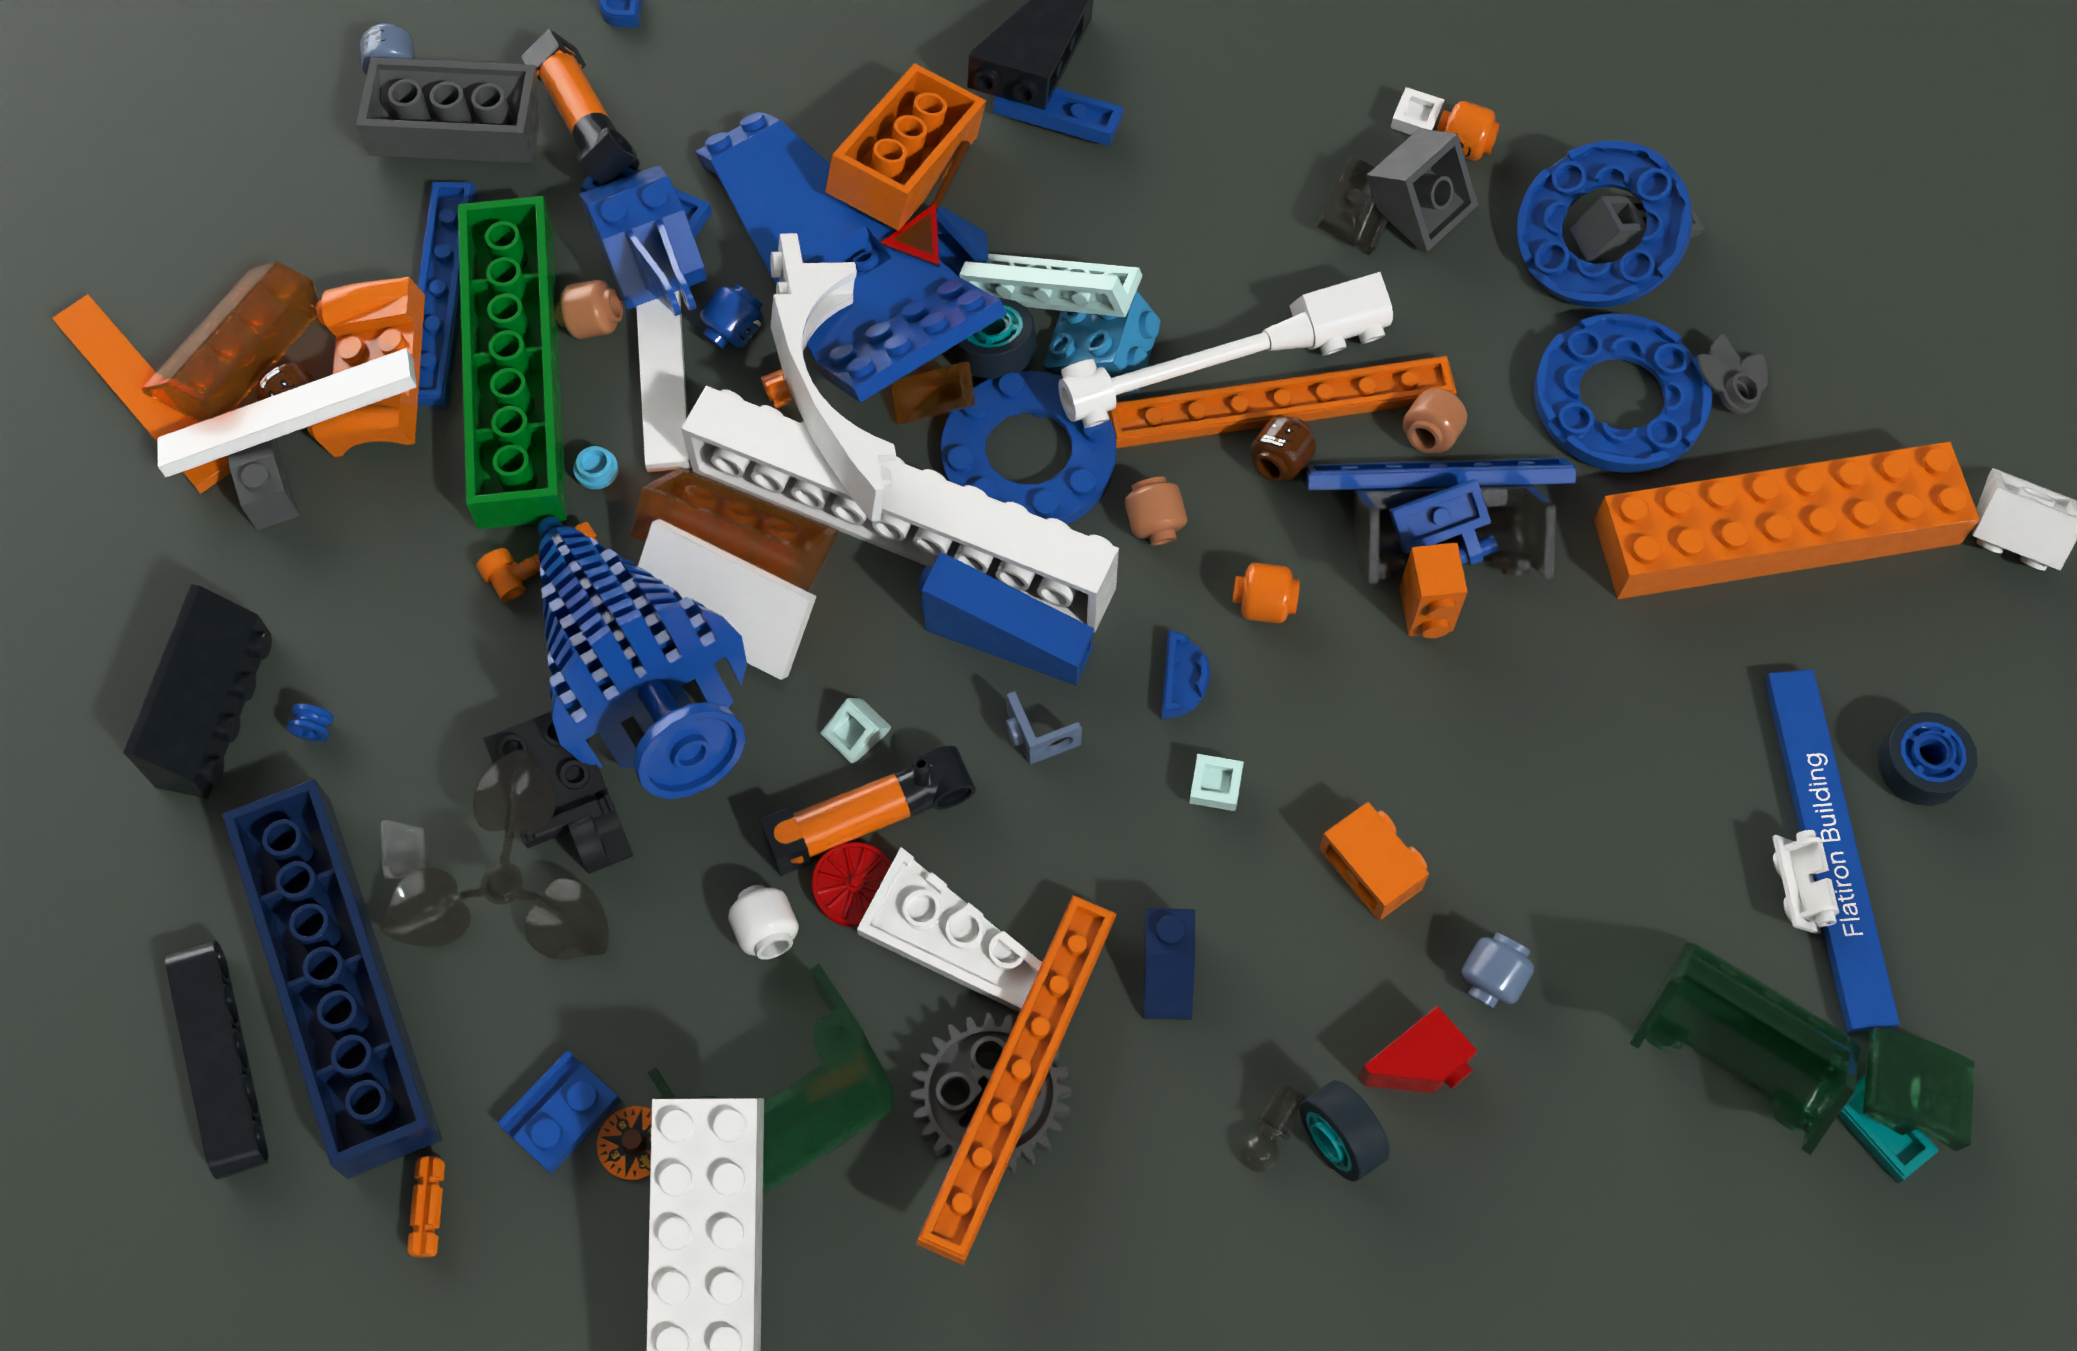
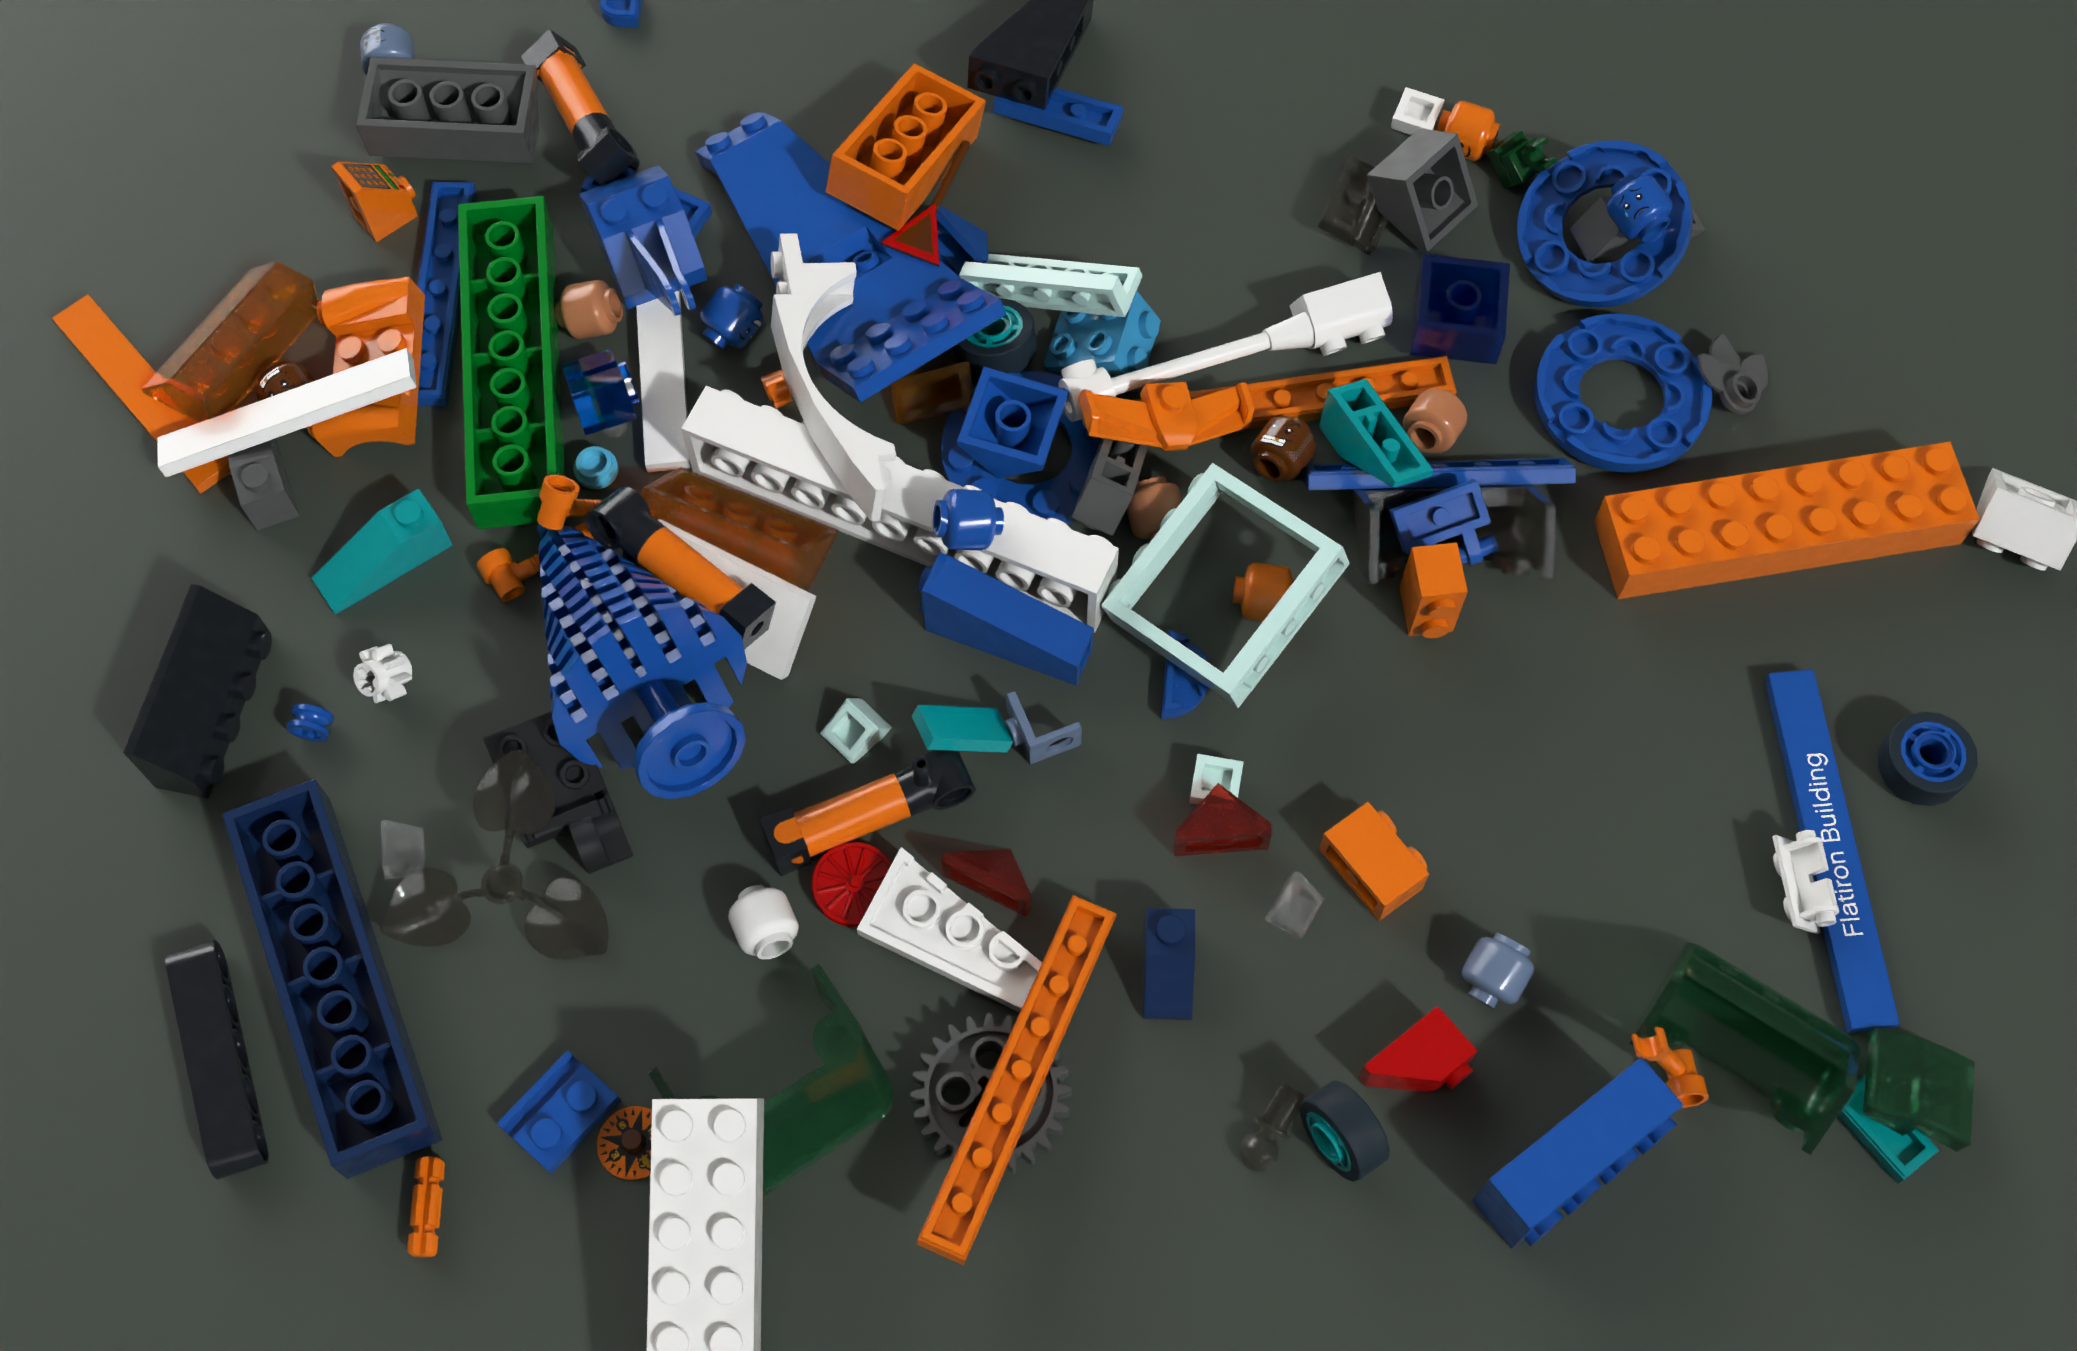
none -> teal slope [311,488,453,615]
none -> orange slope [331,161,418,243]
none -> white gear [353,644,412,703]
none -> orange brick [537,475,651,530]
none -> clear blue piece [561,349,640,438]
none -> piece [586,486,776,650]
none -> teal tile [911,705,1014,753]
none -> blue head [933,489,1004,551]
none -> clear red slope [941,849,1031,917]
none -> blue slope [957,367,1069,479]
none -> dark grey slope [1071,439,1148,536]
none -> orange plate [1078,382,1254,451]
none -> light aqua window [1101,463,1350,708]
none -> clear red slope [1174,783,1272,856]
none -> clear slope [1264,871,1324,938]
none -> teal slope [1319,379,1434,488]
none -> clear blue brick [1410,254,1510,364]
none -> blue brick [1472,1057,1683,1249]
none -> dark green piece [1486,131,1557,188]
none -> blue head [1607,175,1673,242]
none -> orange brick [1631,1027,1709,1108]

